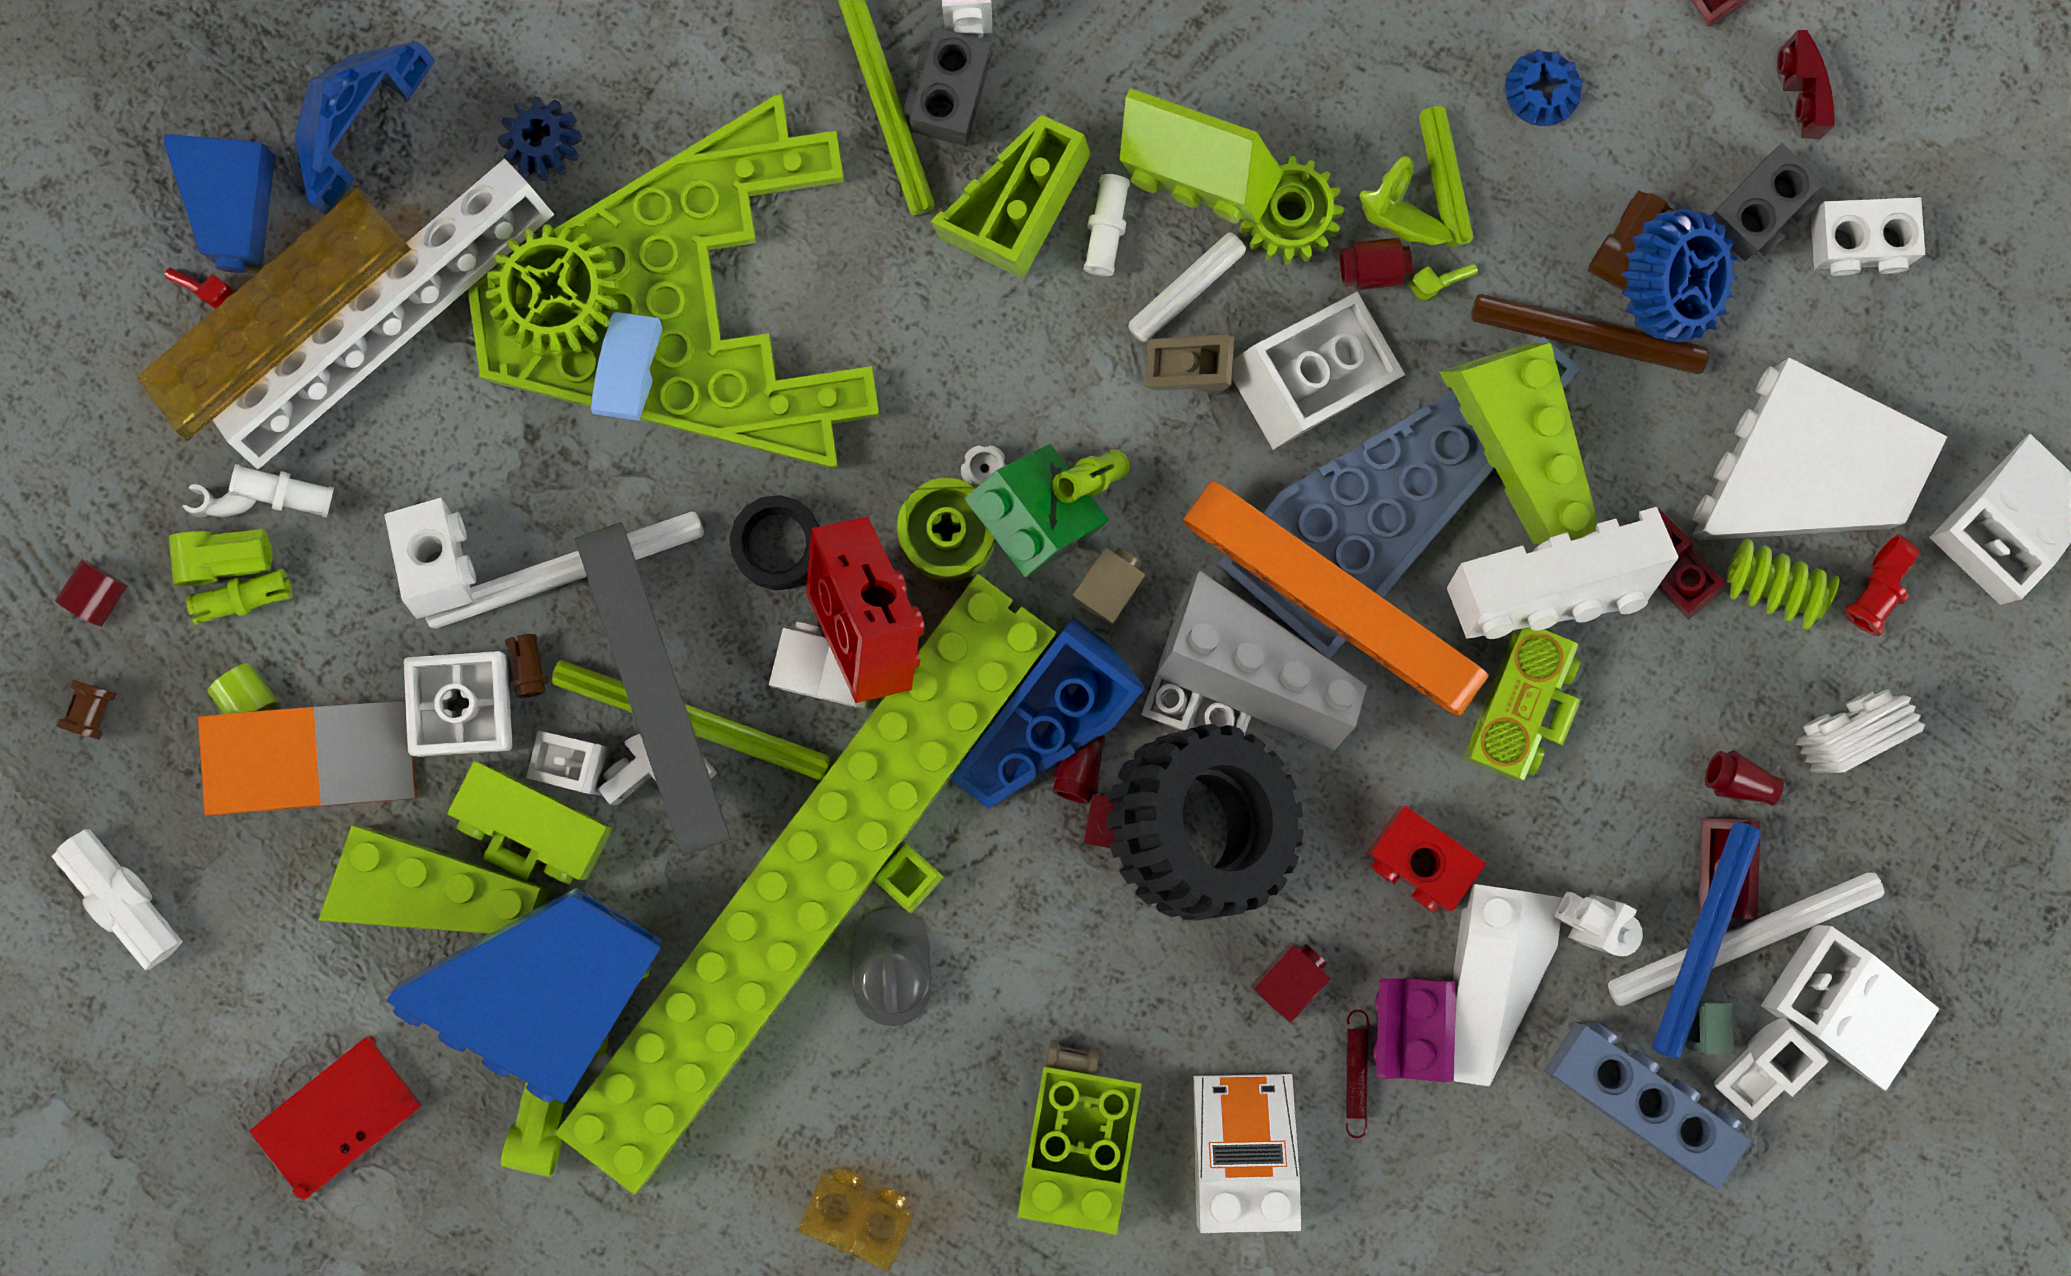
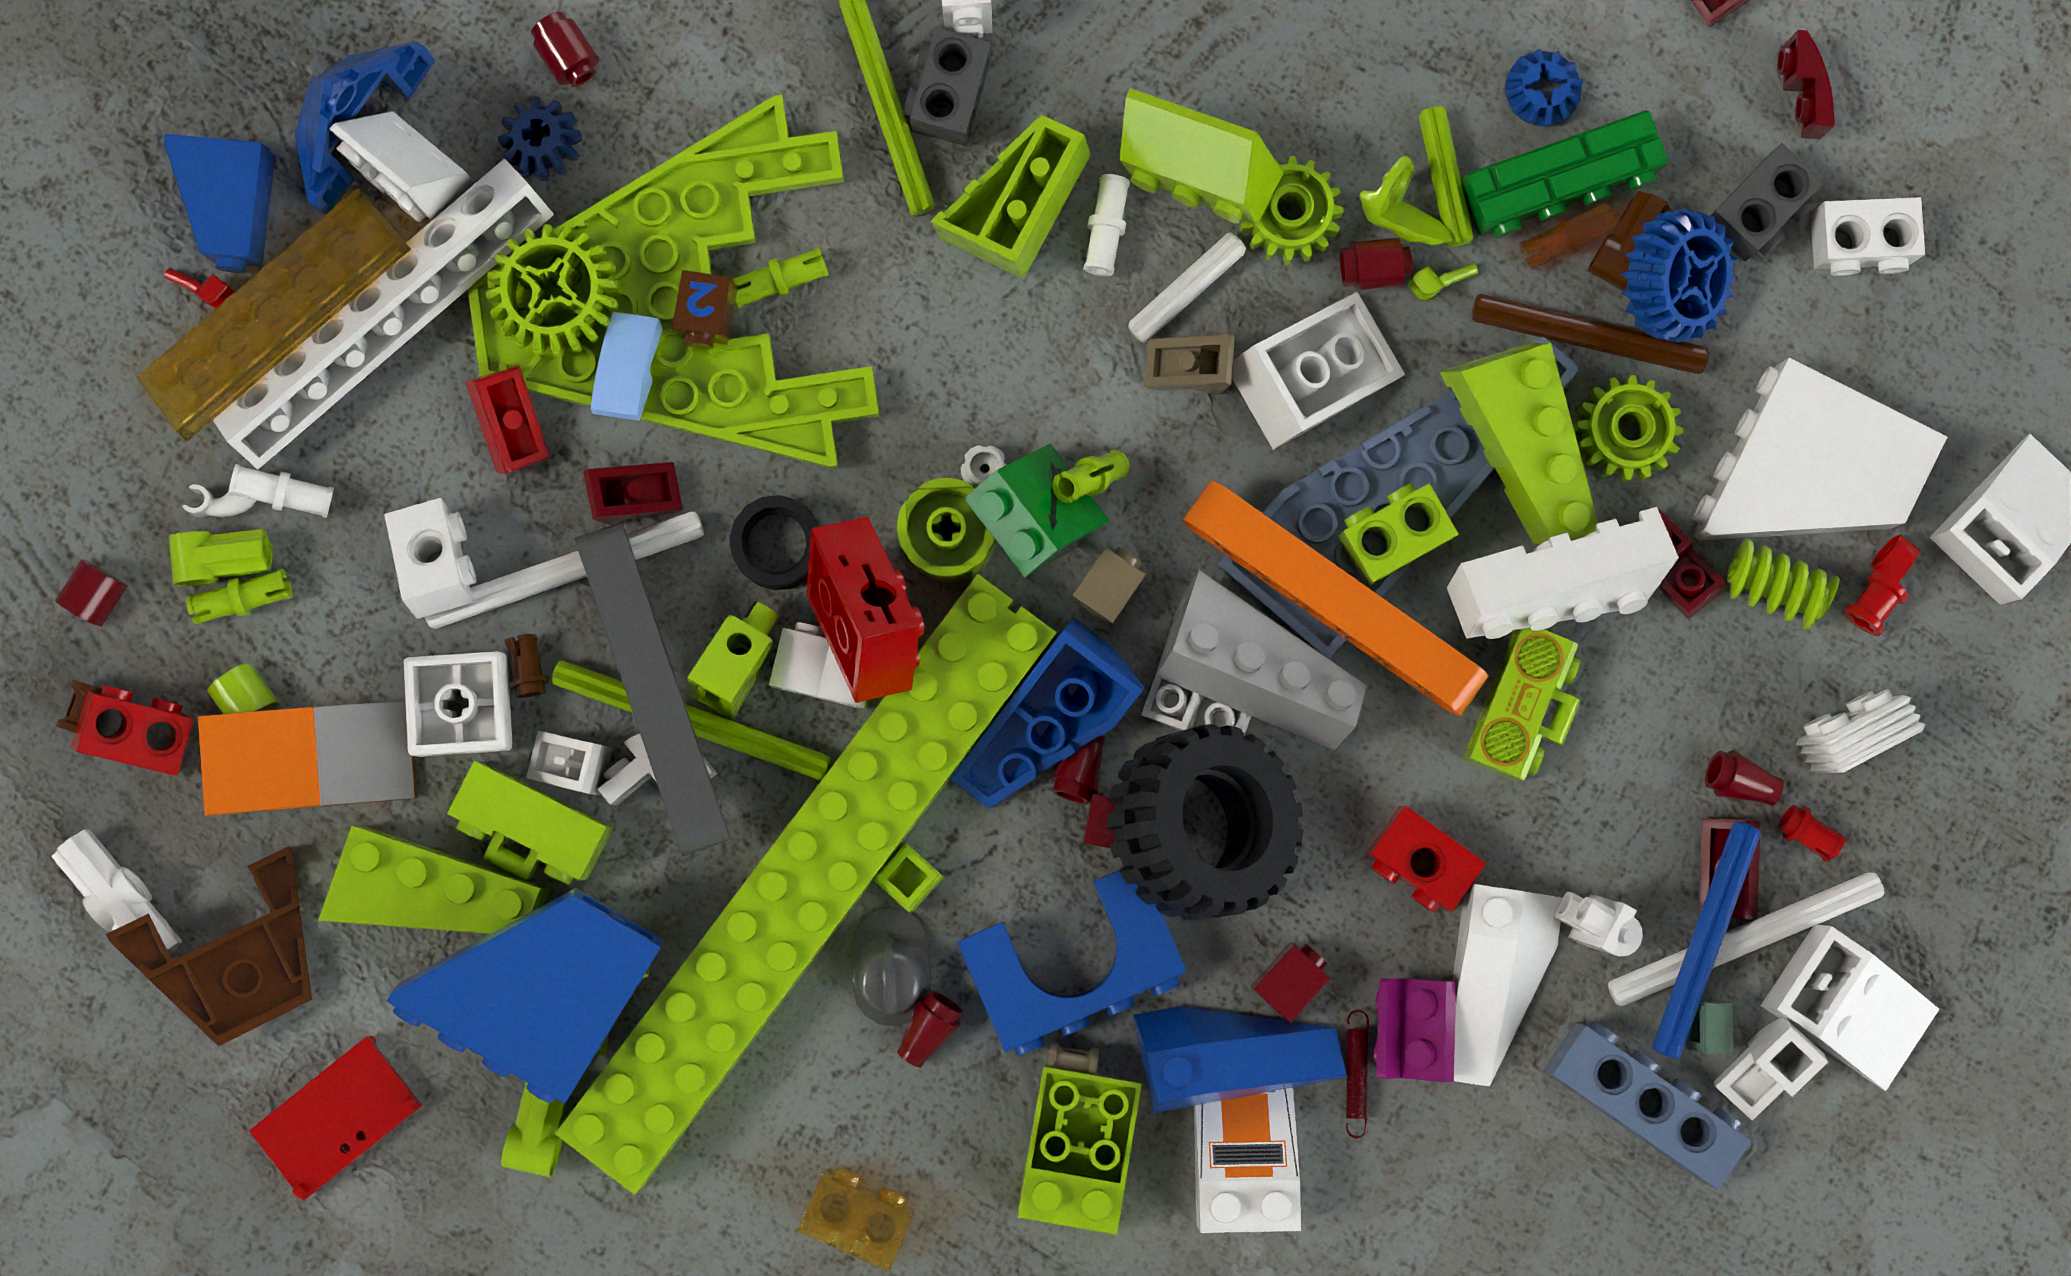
none -> red brick [71,685,194,776]
none -> reddish brown wing [106,846,312,1047]
none -> white slope [330,111,475,224]
none -> red slope [466,366,550,474]
none -> dark red brick [531,12,599,87]
none -> dark red slope [583,462,683,525]
none -> reddish brown brick [672,270,737,349]
none -> lime torso [687,601,779,721]
none -> lime pin [731,246,829,308]
none -> dark red cone [897,991,963,1068]
none -> blue arch [957,870,1187,1056]
none -> blue wedge [1133,1006,1347,1113]
none -> lime brick [1338,482,1459,587]
none -> green brick [1462,110,1668,239]
none -> clear orange axle [1519,203,1617,270]
none -> lime gear [1573,375,1684,483]
none -> red pin [1778,805,1846,862]

